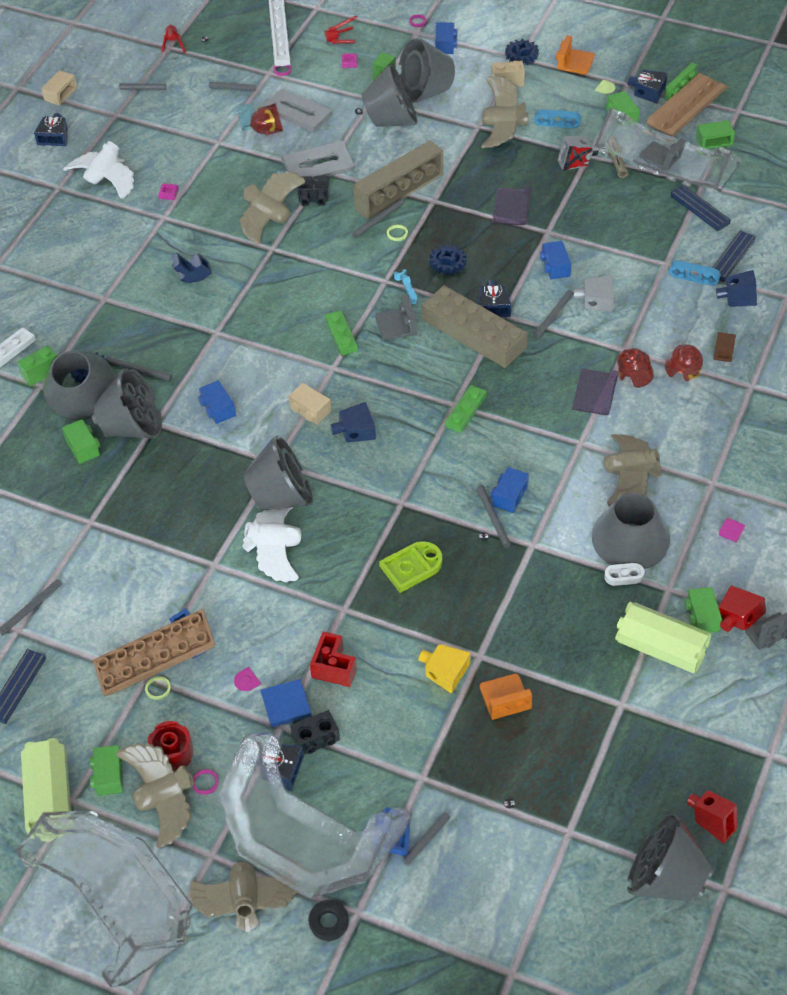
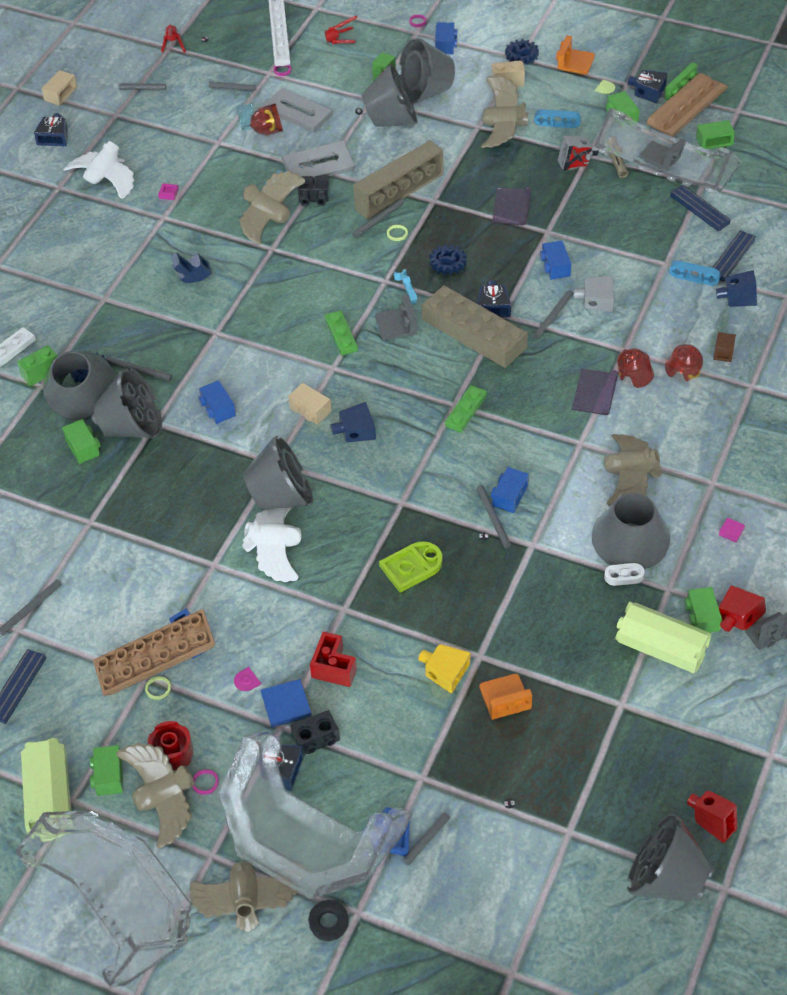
dark pink tile [342,53,357,68] -> none

